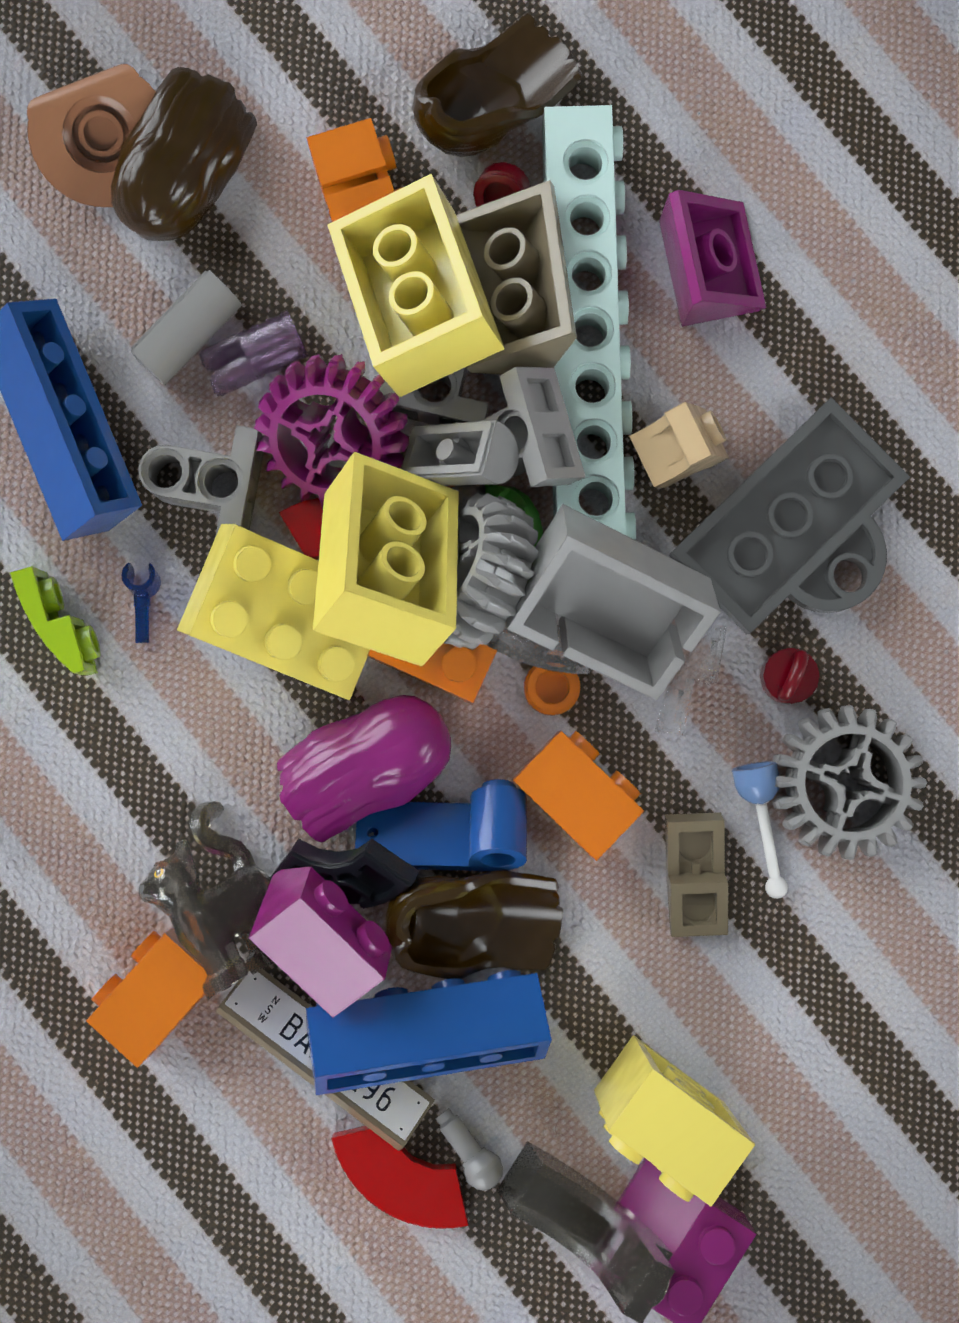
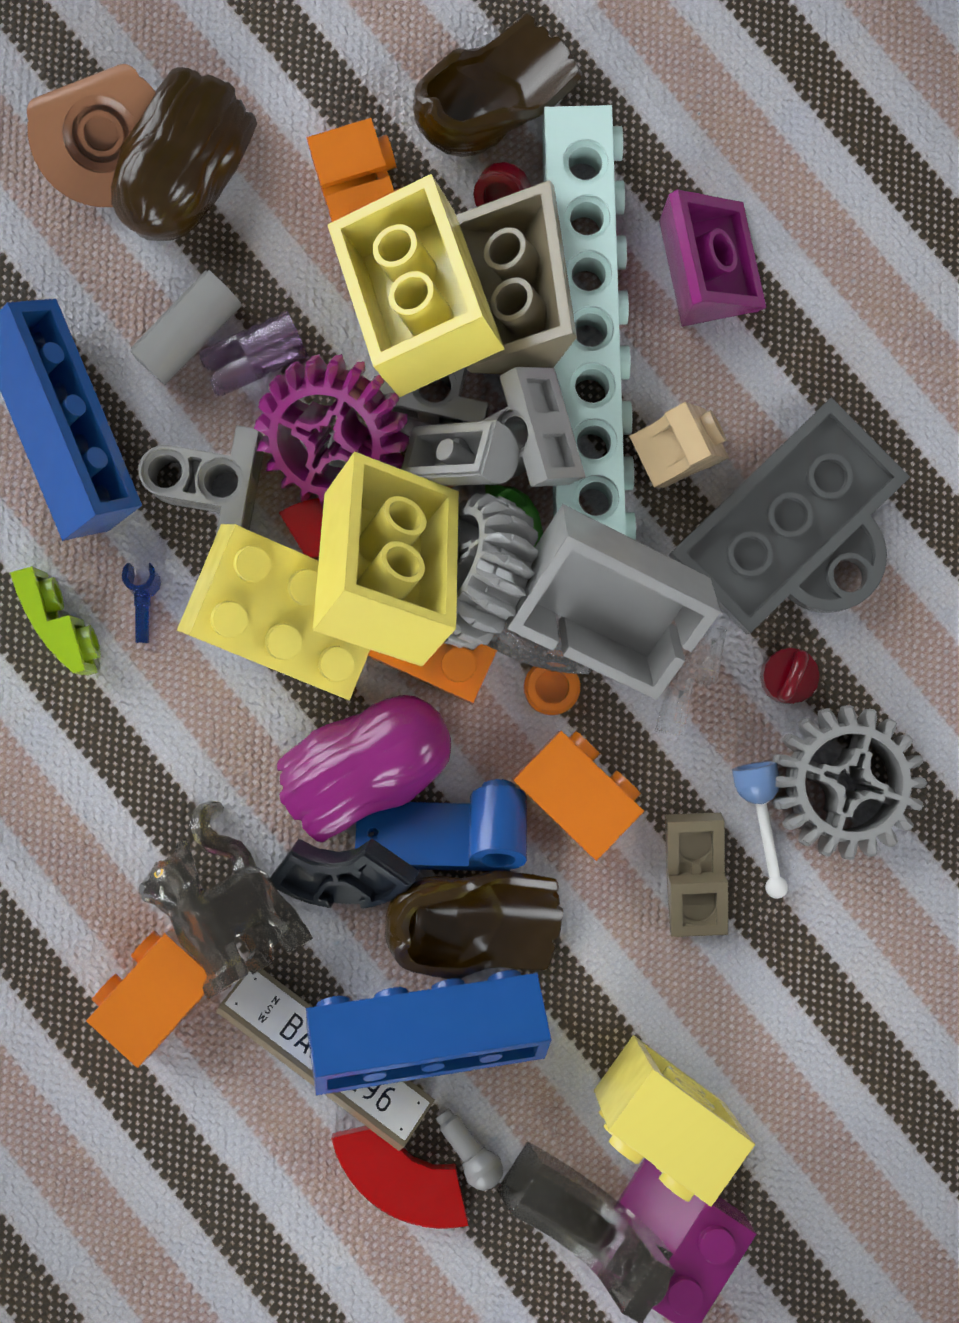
slope [249,867,393,1018] -> none

